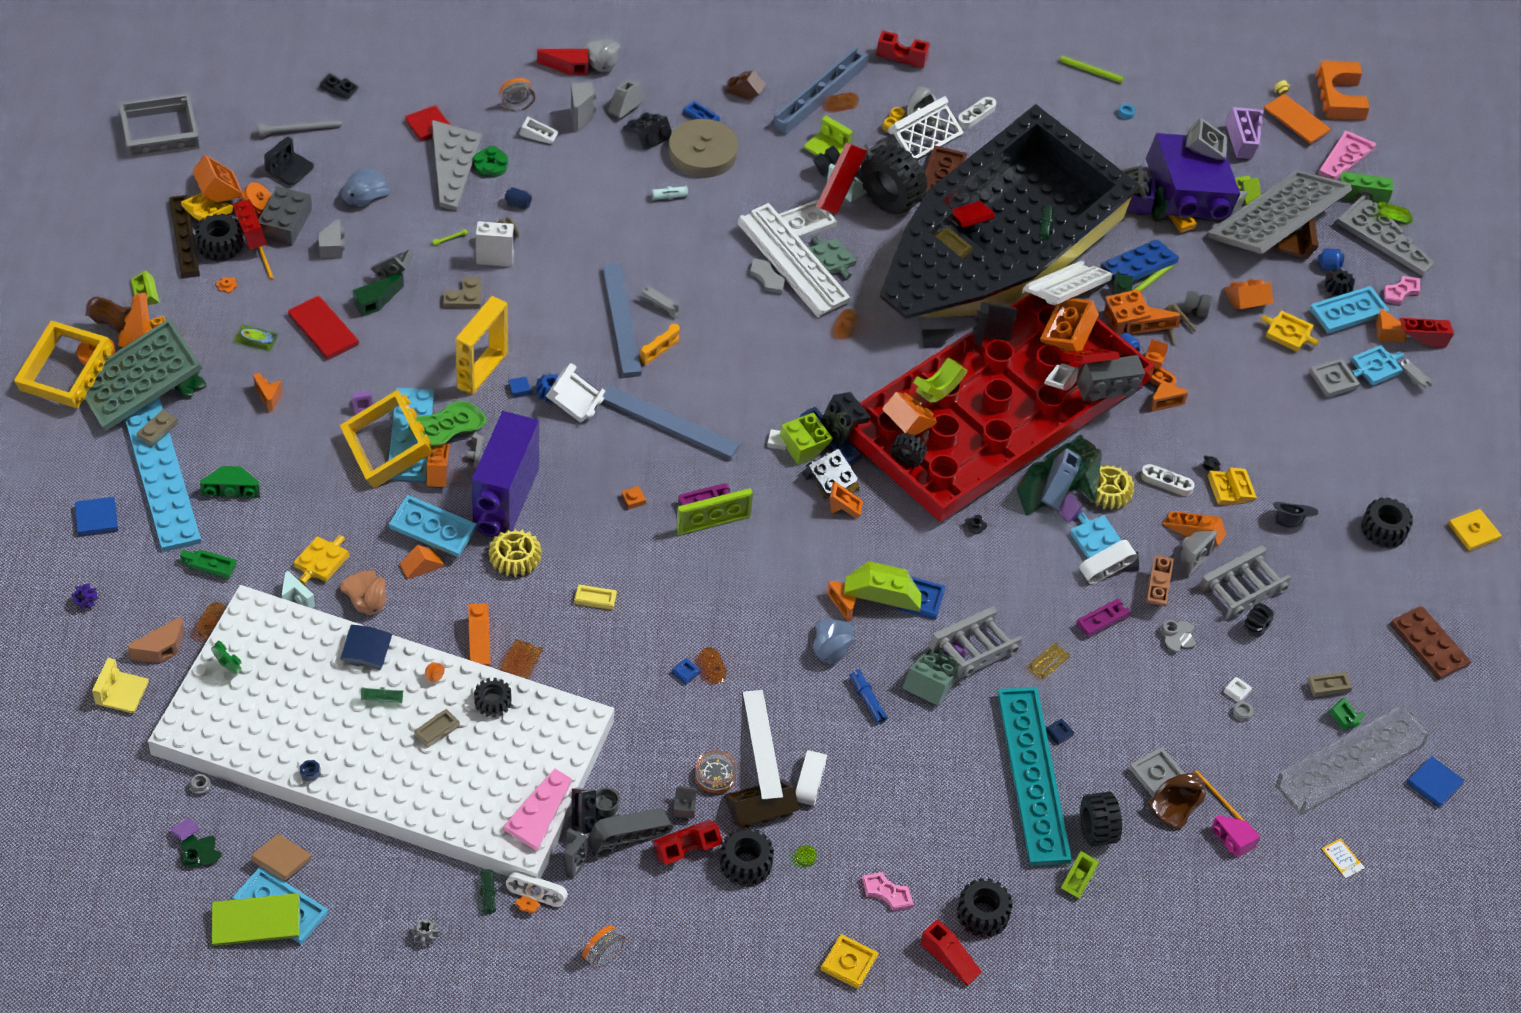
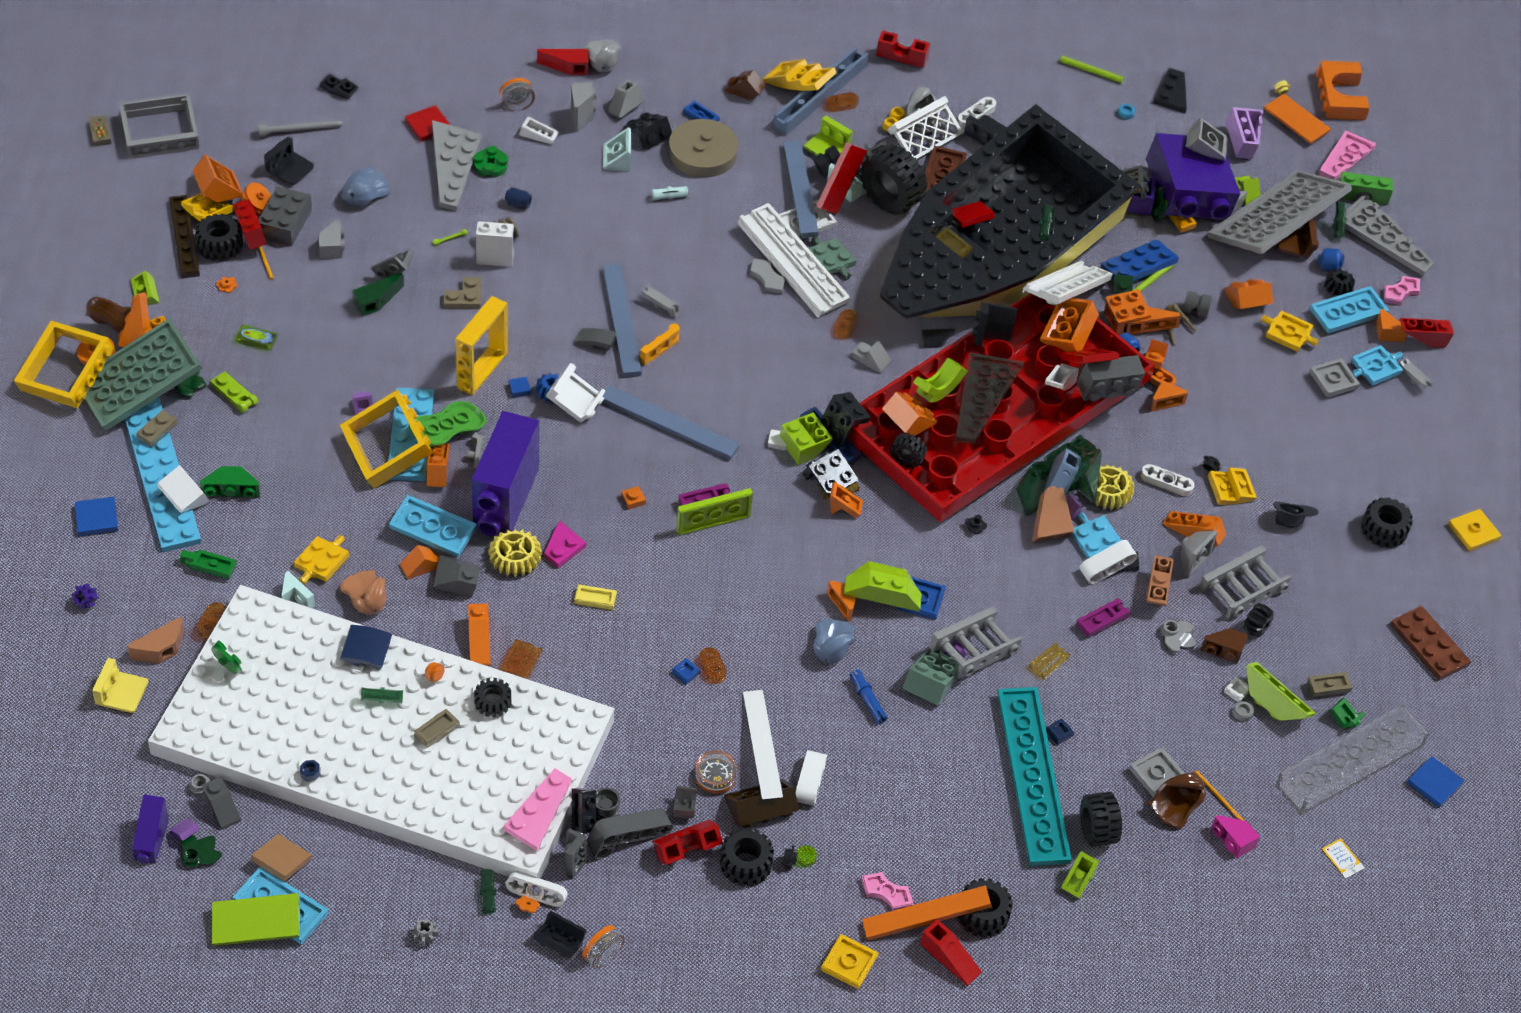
orange slope [253,372,283,412] -> none
red tile [287,295,359,360] -> none
clear neon green tile [1377,202,1414,224] -> none
none -> dark tan tile [88,115,112,146]
none -> dark purple slope [132,794,169,863]
none -> white slope [157,465,210,513]
none -> dark grey slope [201,776,241,830]
none -> lime plate [210,371,259,413]
none -> dark grey slope [433,555,480,598]
none -> black bracket [533,911,586,959]
none -> dark pink wing [544,521,586,568]
none -> dark grey slope [575,328,617,350]
none -> light aqua slope [603,127,631,171]
none -> yellow slope [762,59,837,91]
none -> sand blue tile [783,140,818,238]
none -> black plate [783,845,798,870]
none -> light grey slope [851,341,891,374]
none -> orange tile [862,885,992,941]
none -> clear smoke wing [955,353,1024,444]
none -> black bracket [964,115,1006,145]
none -> nougat slope [1032,486,1074,543]
none -> black wing [1154,67,1187,113]
none -> reddish brown slope [1201,628,1248,663]
none -> lime wedge [1246,662,1316,721]
none -> clear green pin [1333,202,1347,238]

